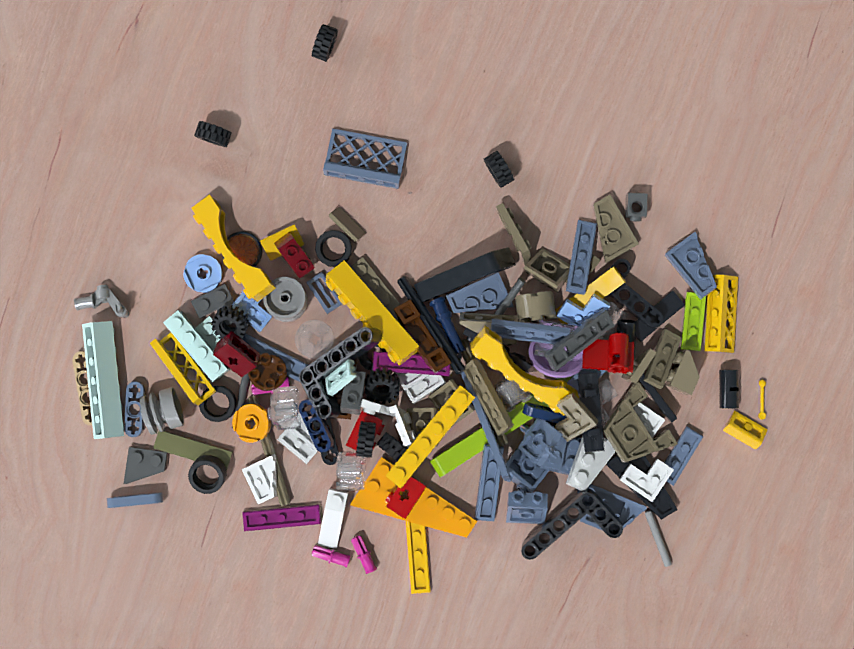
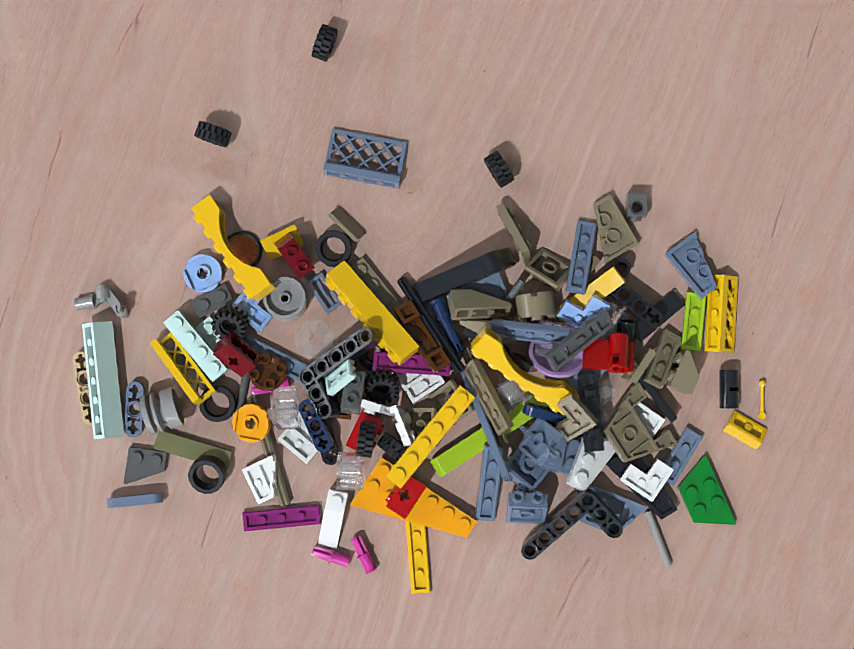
none -> dark tan slope [448,289,511,320]
none -> green wing [678,455,736,525]

